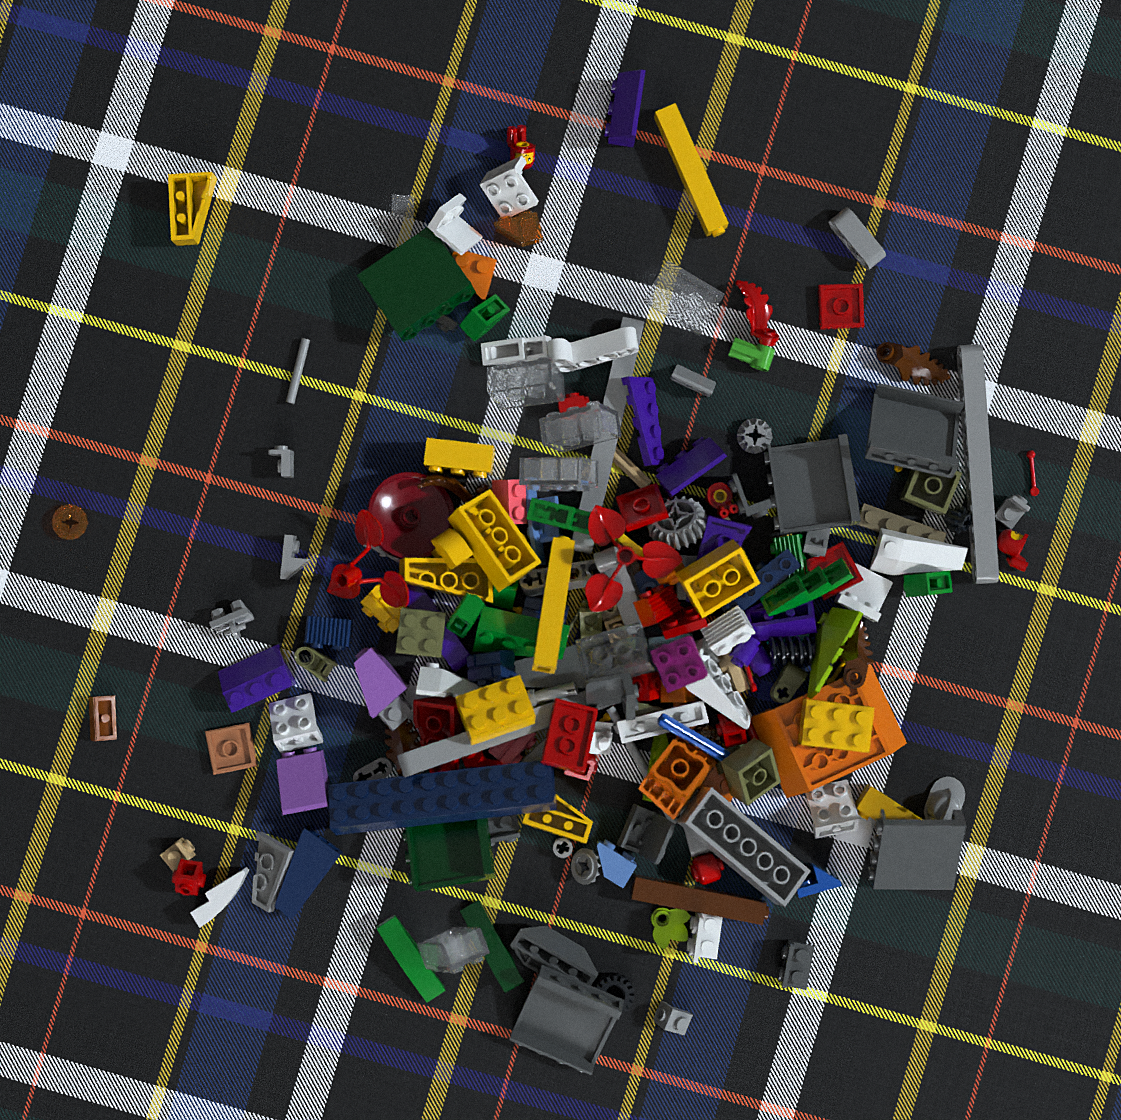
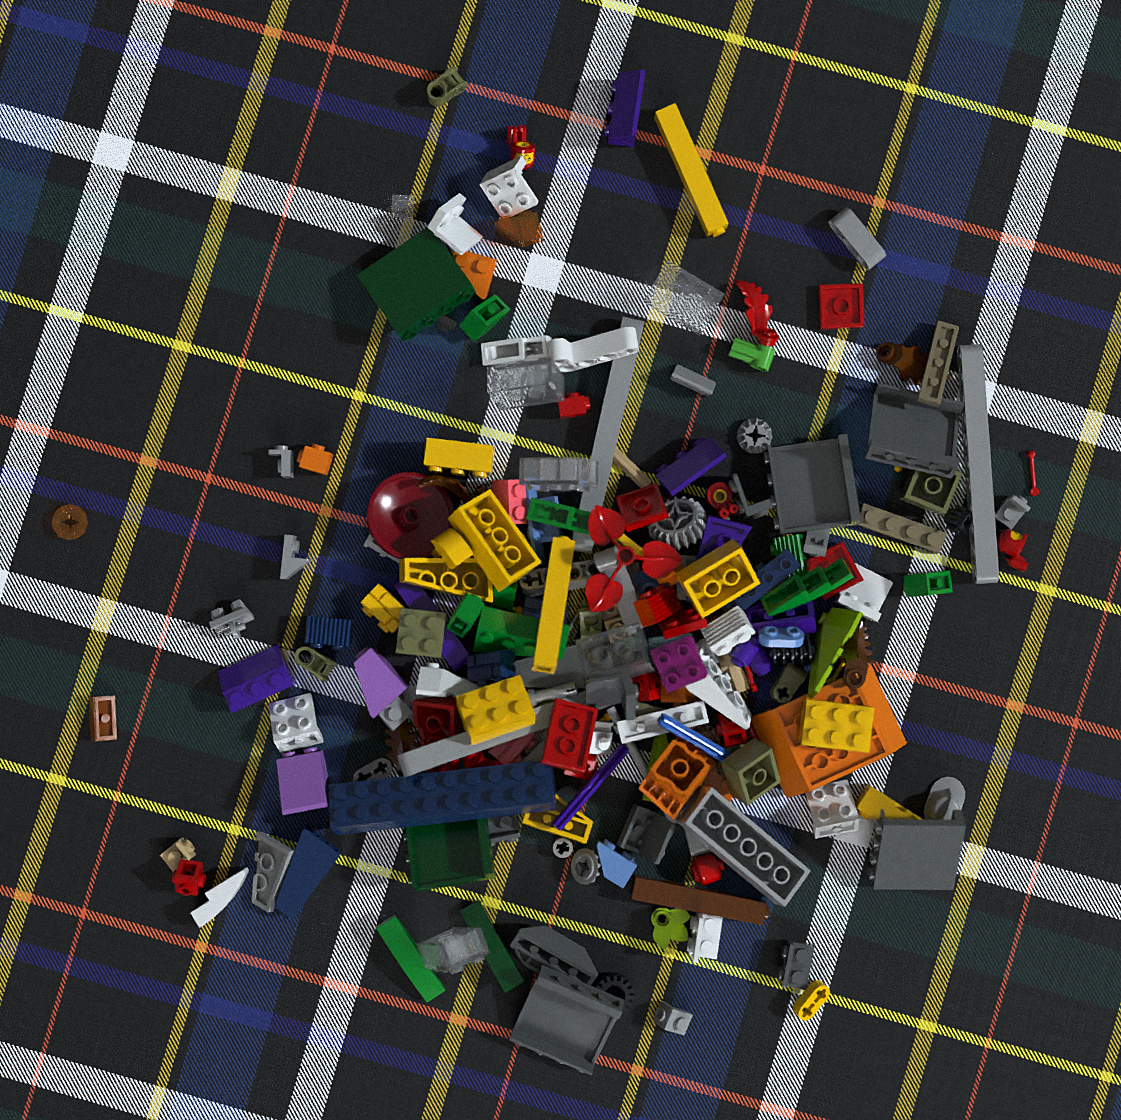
yellow wedge [168,172,217,246] -> none
nougat tile [205,722,258,775] -> none
light grey bar [286,338,310,404] -> none
red plant [327,509,409,608] -> none
clear brick [539,401,621,453] -> none
dark purple wing [621,376,664,466] -> none
blue slope [796,863,842,898] -> none
white wedge [869,528,968,575] -> none
none -> orange brick [297,443,333,476]
none -> olive piece [427,66,469,107]
none -> dark purple axle [552,744,629,830]
none -> medium blue plate [758,626,804,648]
none -> yellow beam [793,980,830,1021]
none -> dark tan plate [917,321,959,407]

